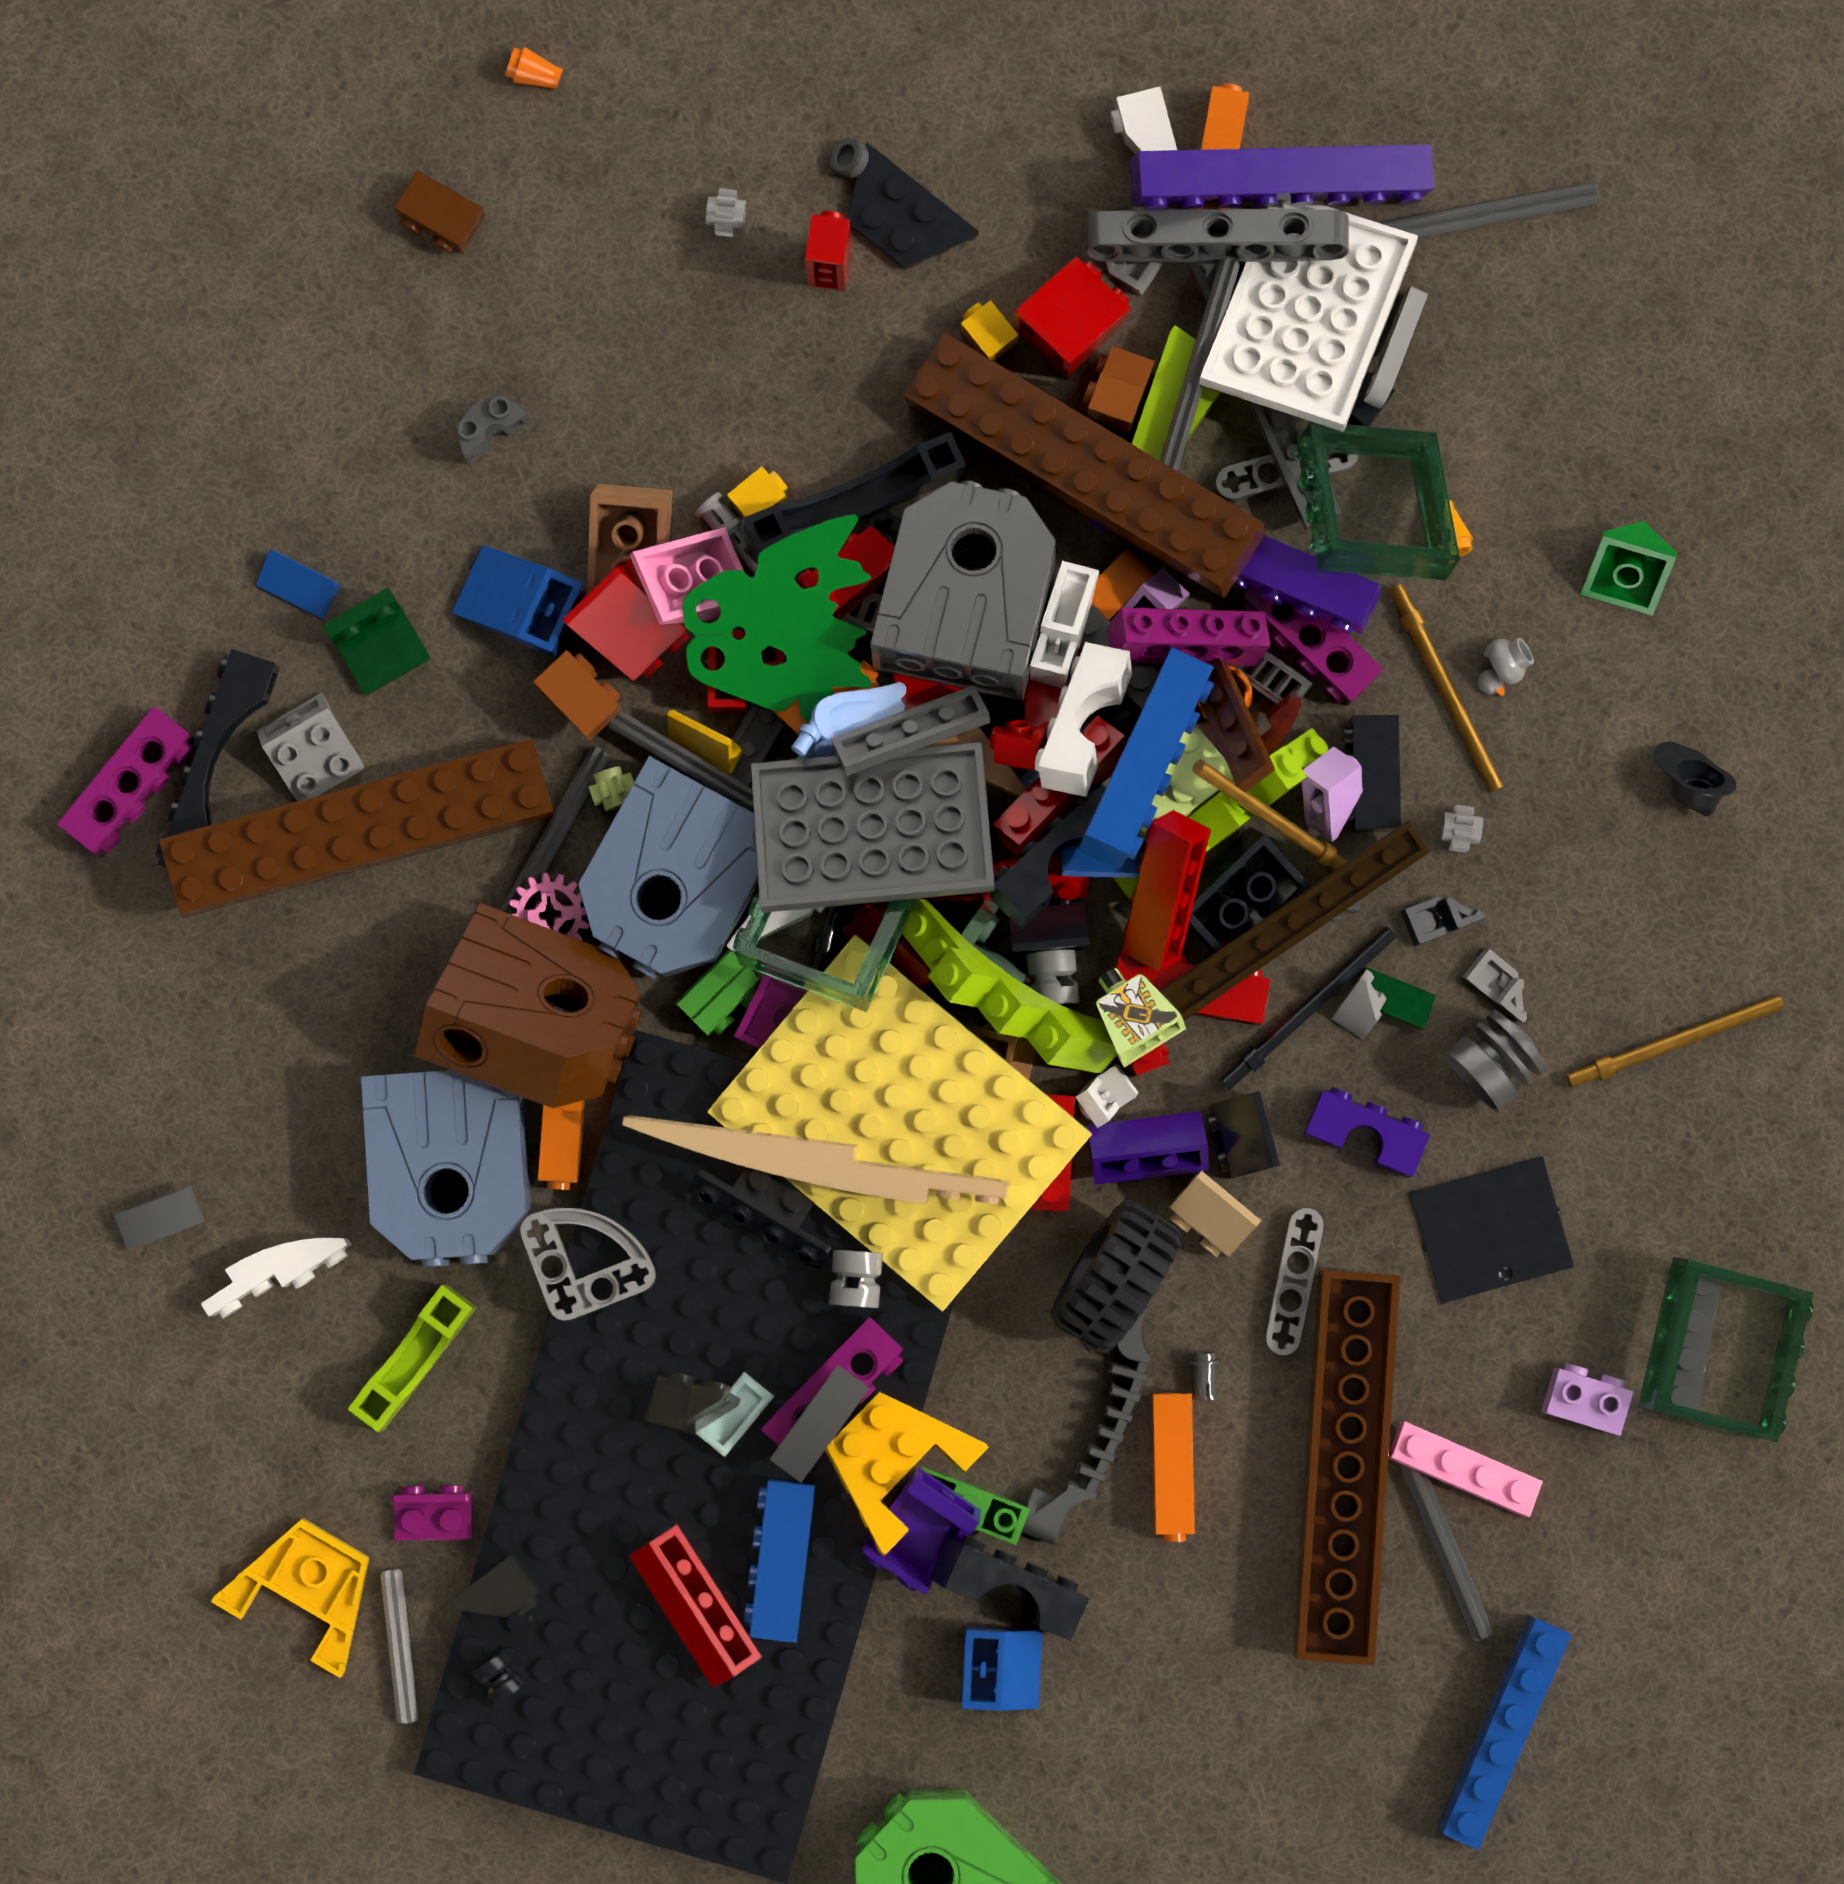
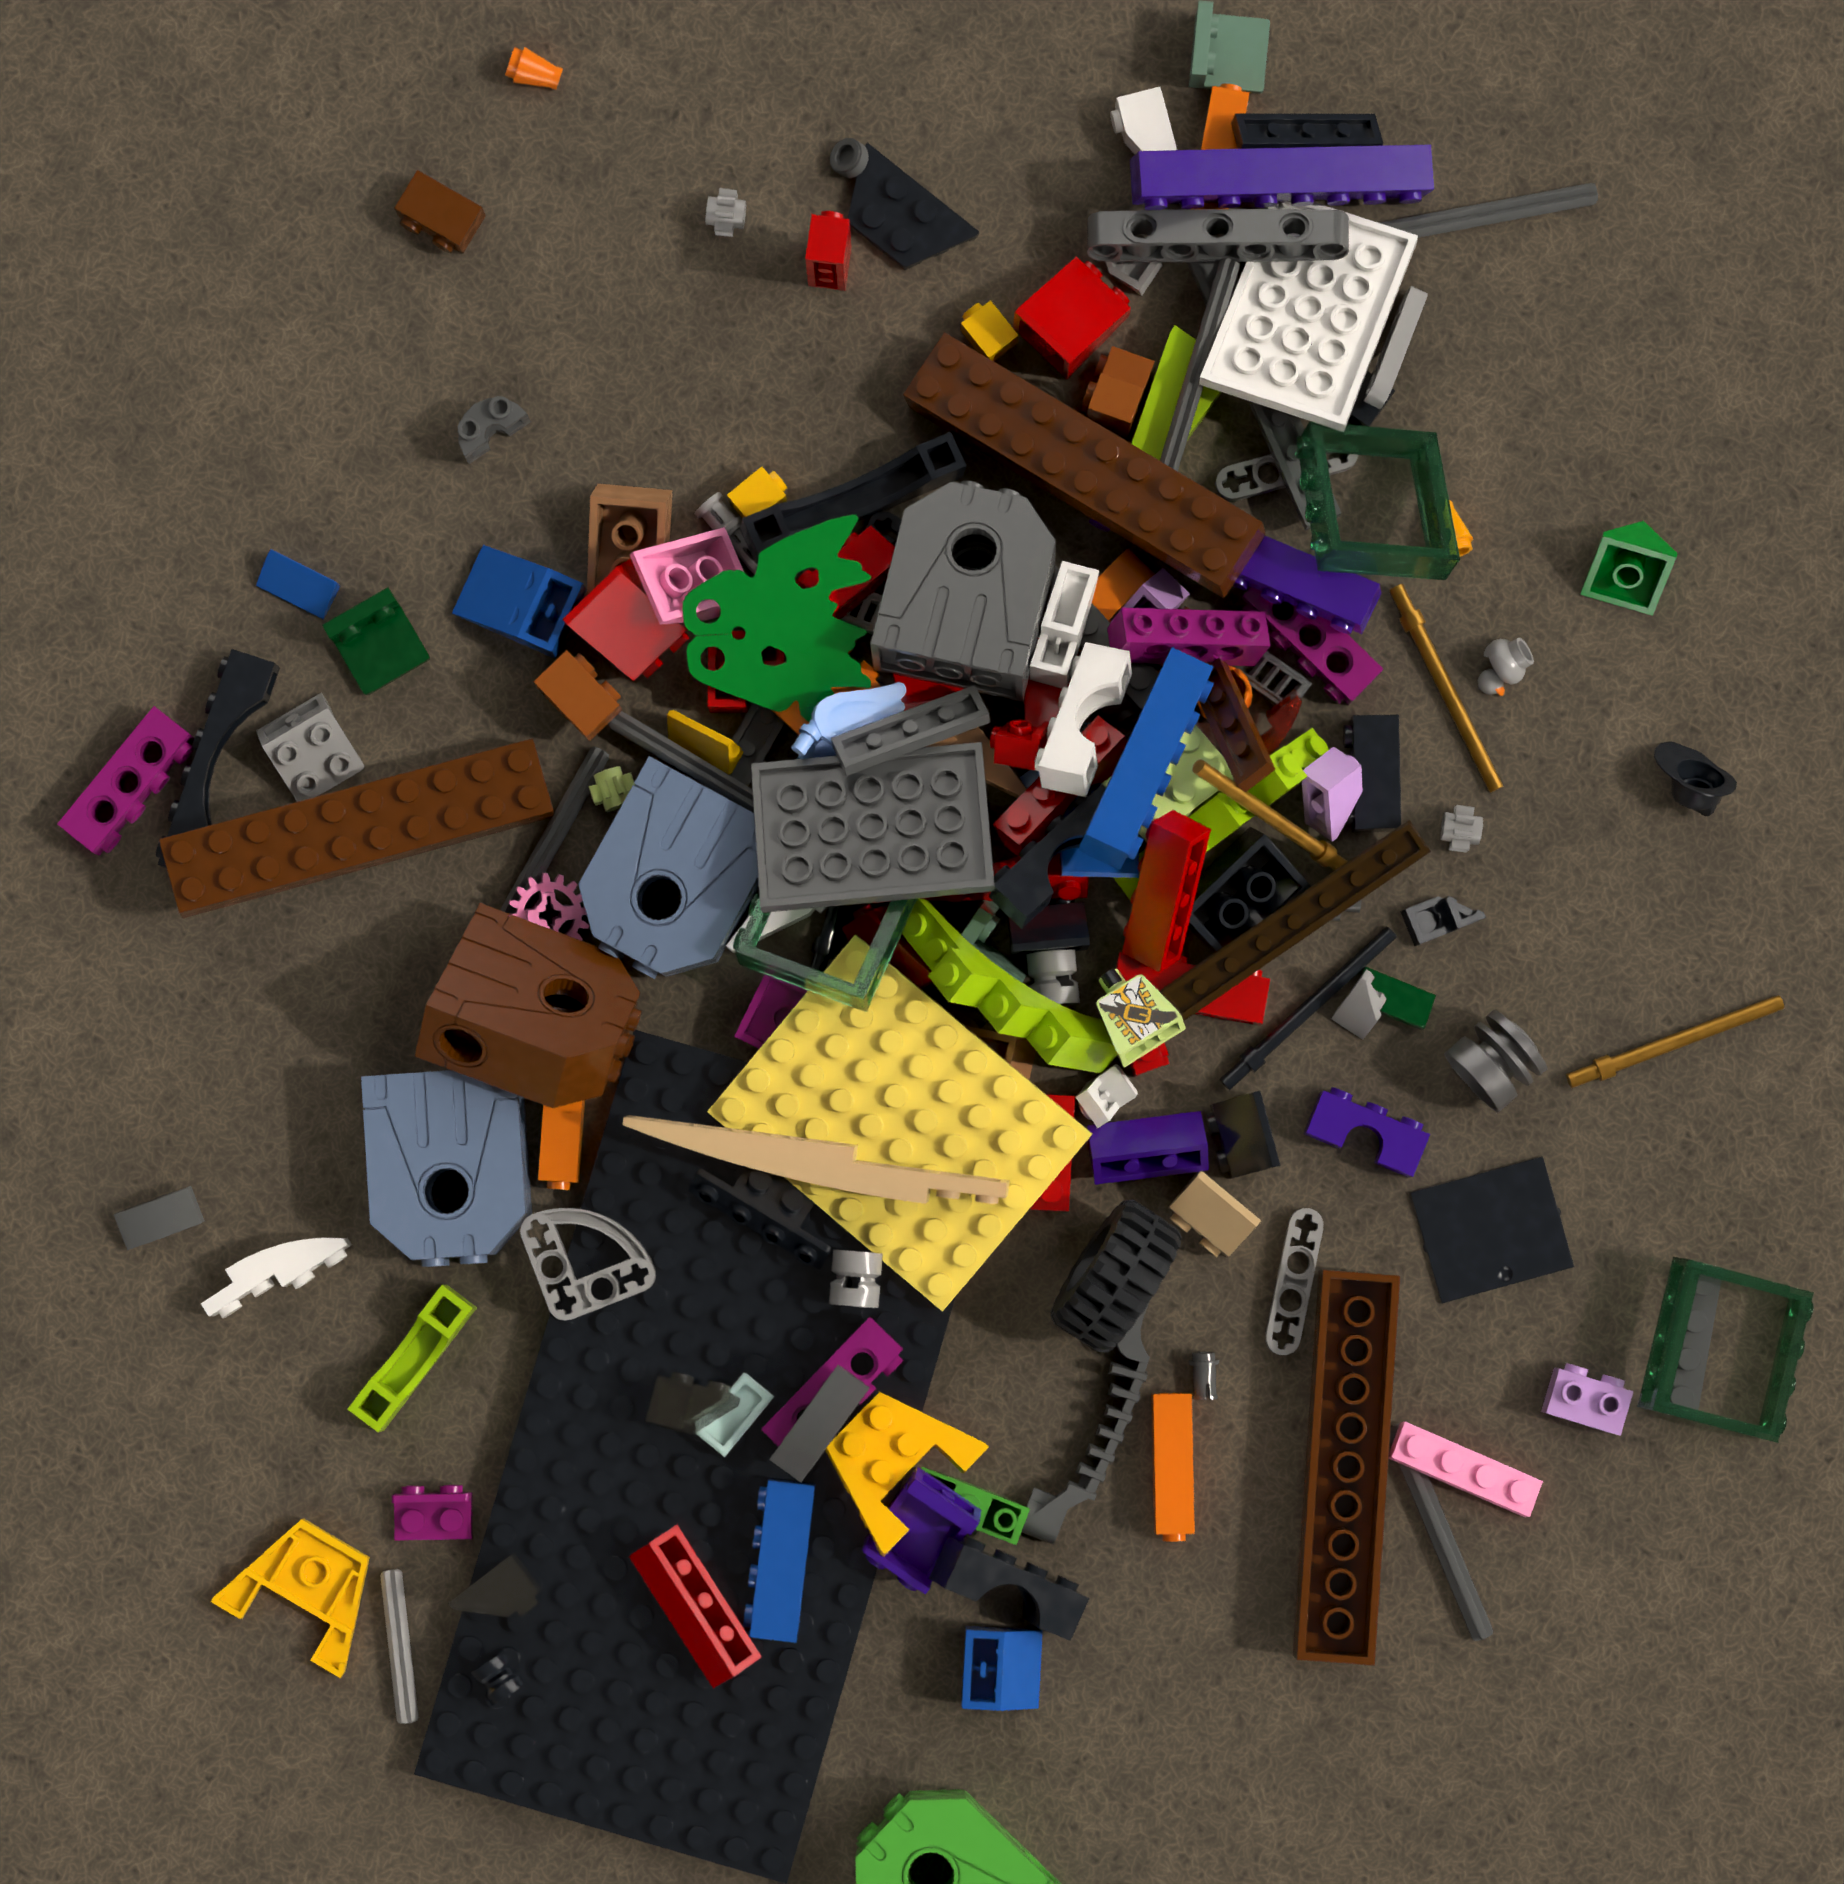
bright green brick [675,949,761,1036] -> none
blue brick [1437,1615,1572,1850] -> none
light grey slope [1462,948,1527,1023] -> none
none -> sand green bracket [1189,0,1270,94]
none -> black plate [1231,113,1384,149]

